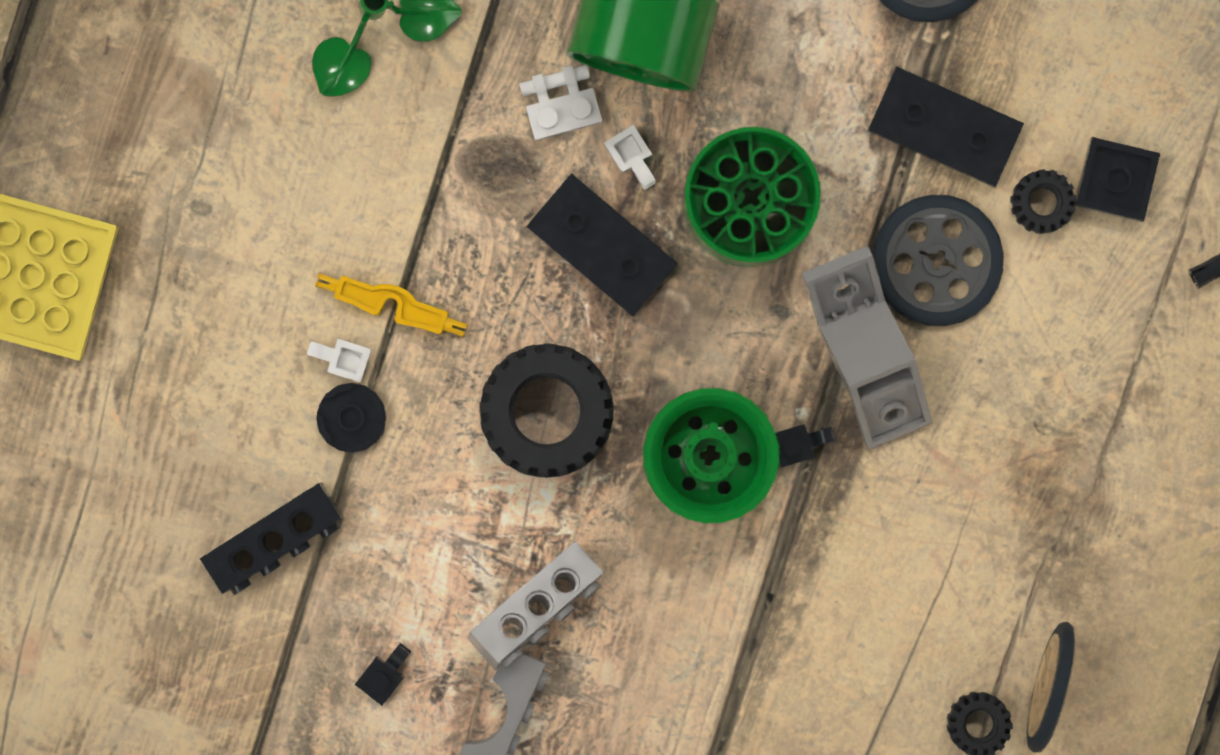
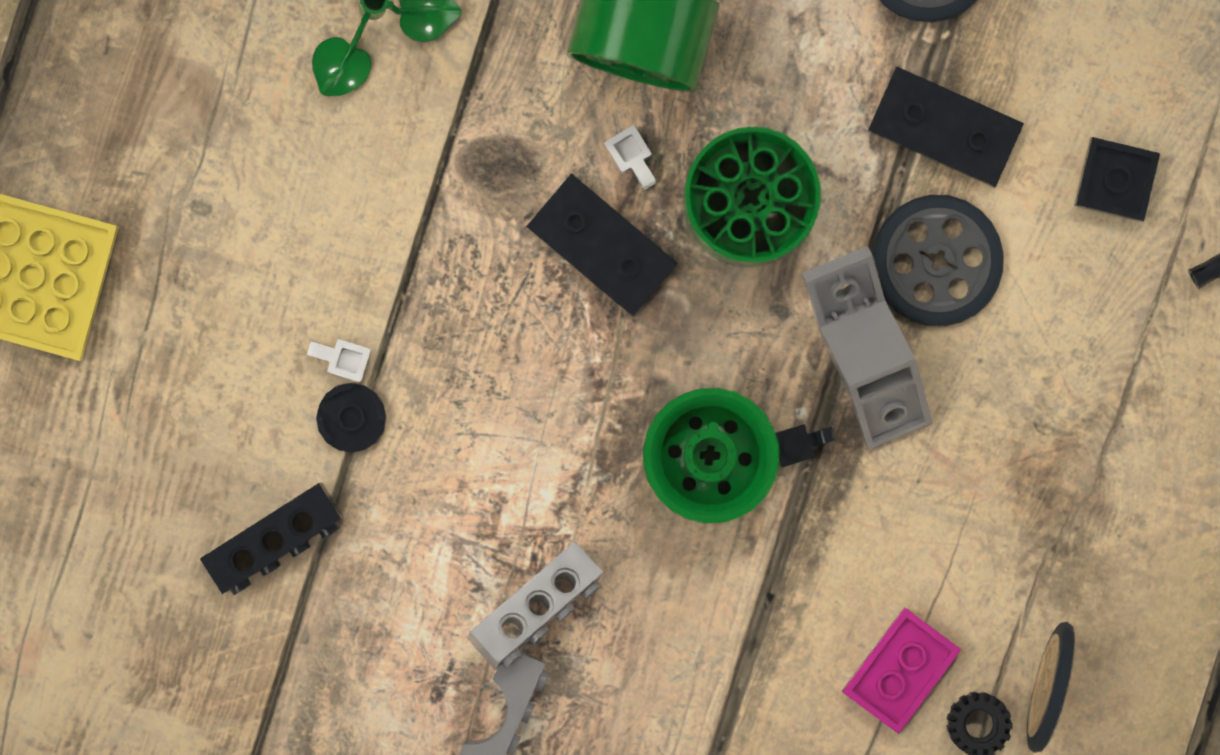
yellow piece [315,272,468,338] -> none
black plate [355,643,411,706] -> none
black tyre [479,343,614,478] -> none
white plate [519,65,602,141] -> none
black tyre [1010,169,1077,234] -> none
none -> dark pink plate [842,607,961,734]

